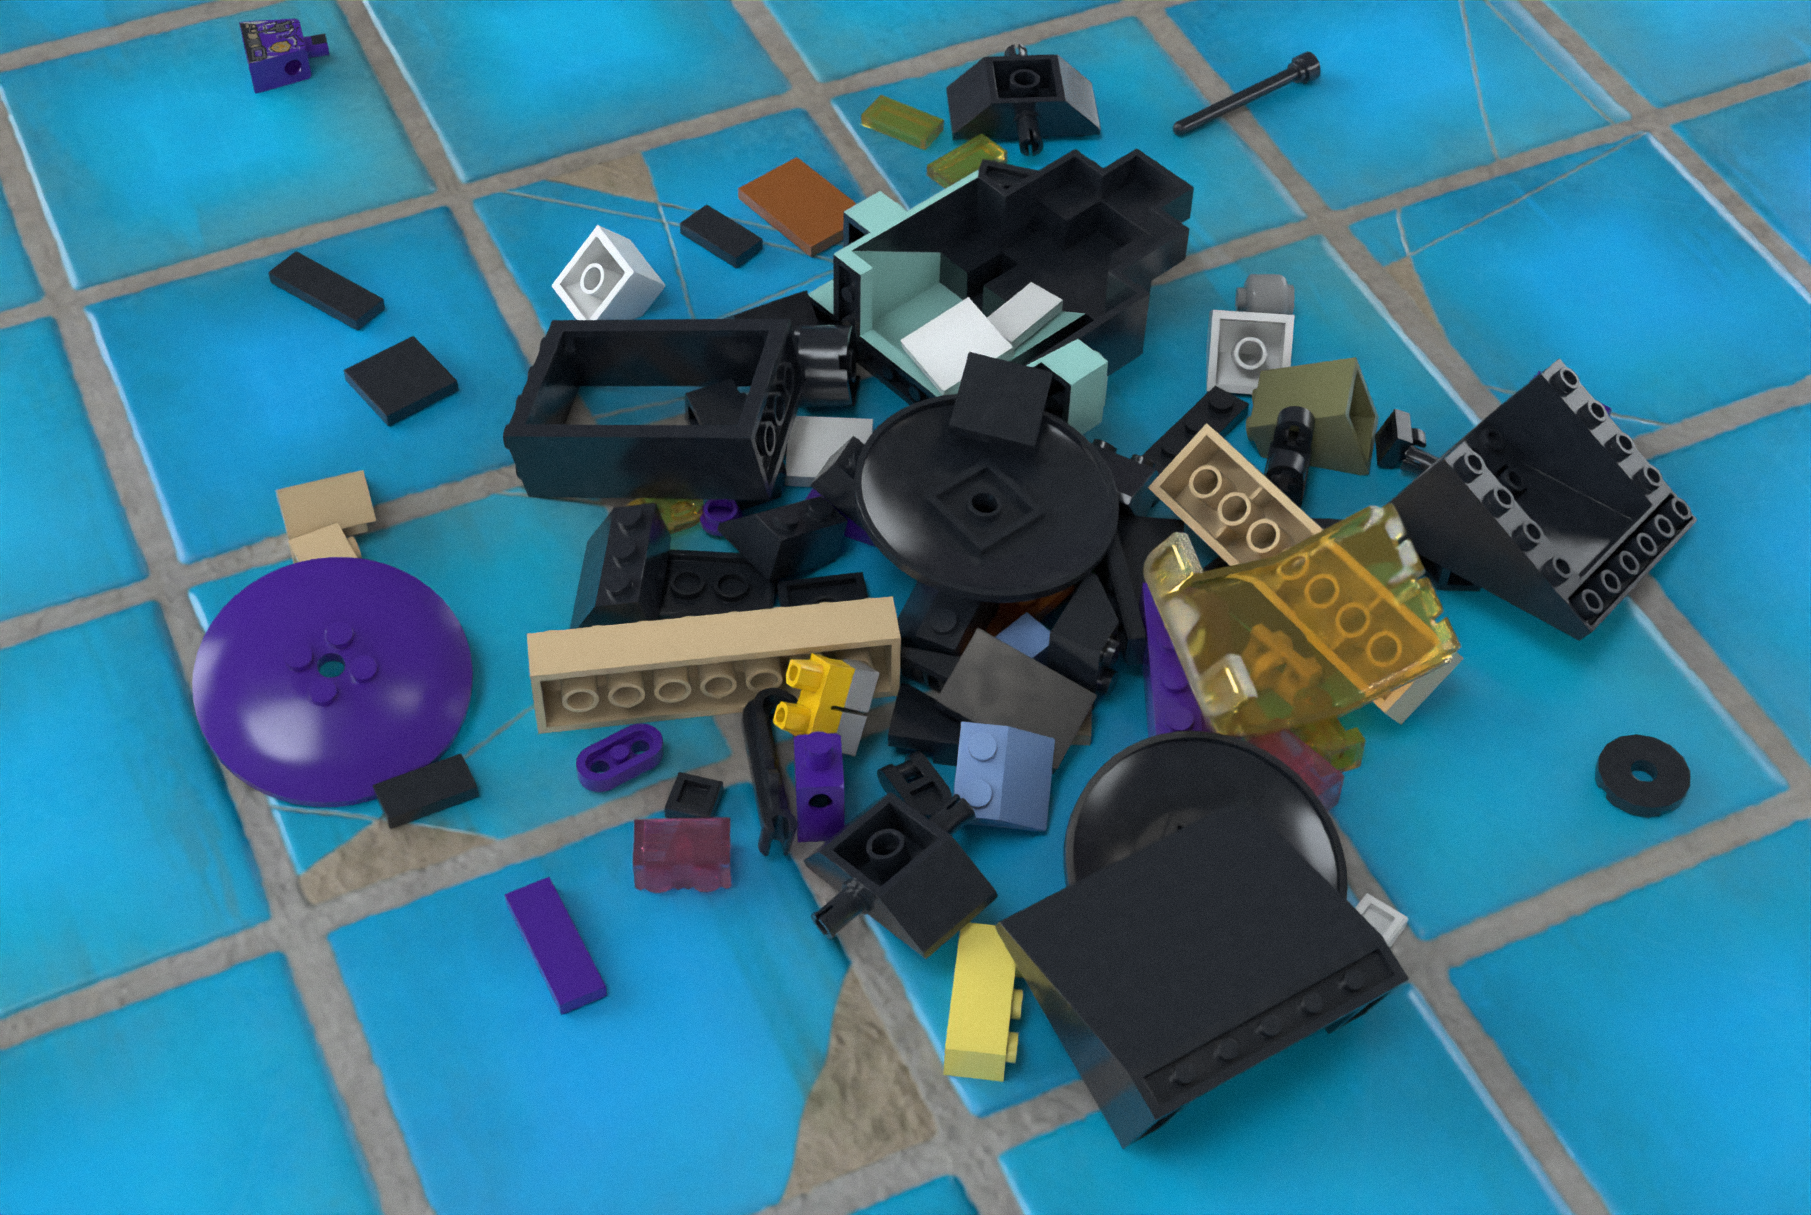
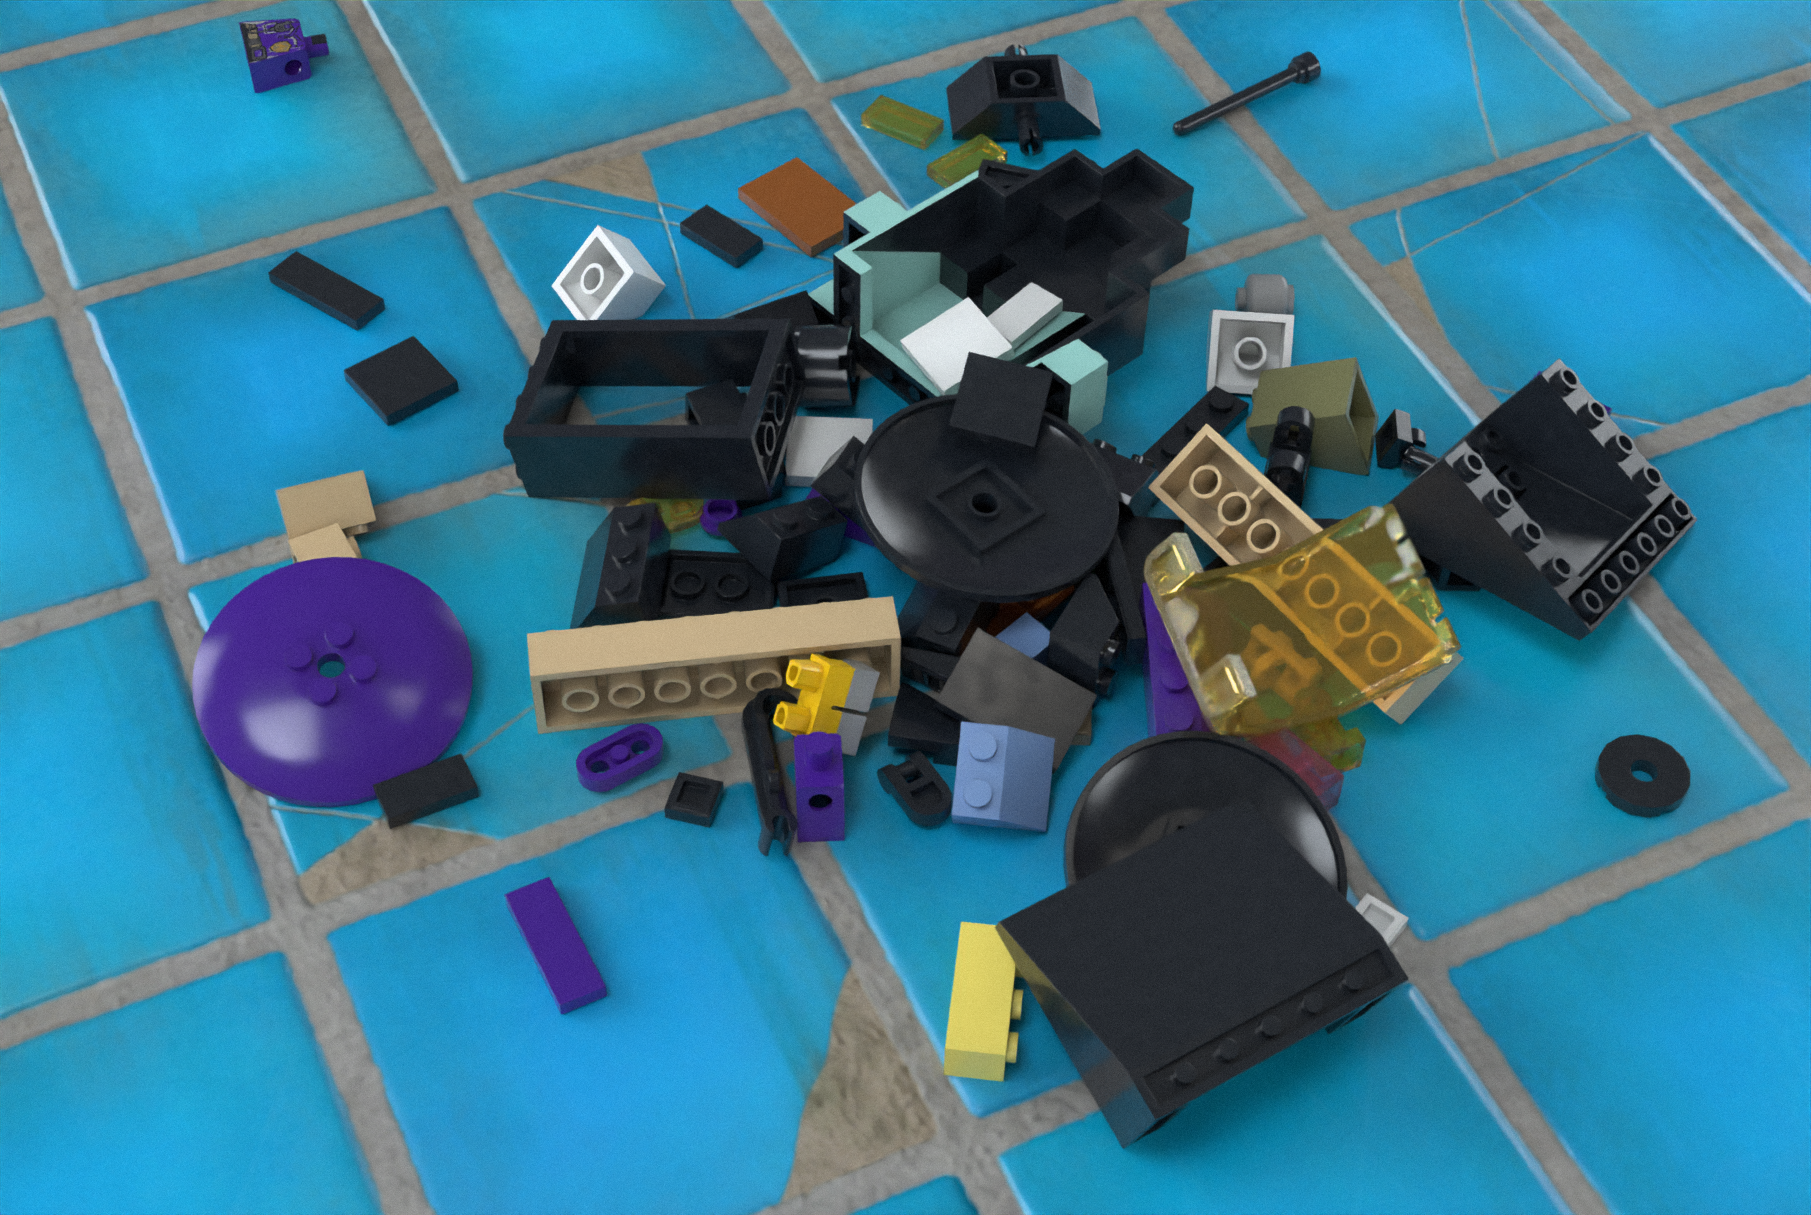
clear pink brick [633,817,732,893] -> none
black slope [803,792,998,959] -> none

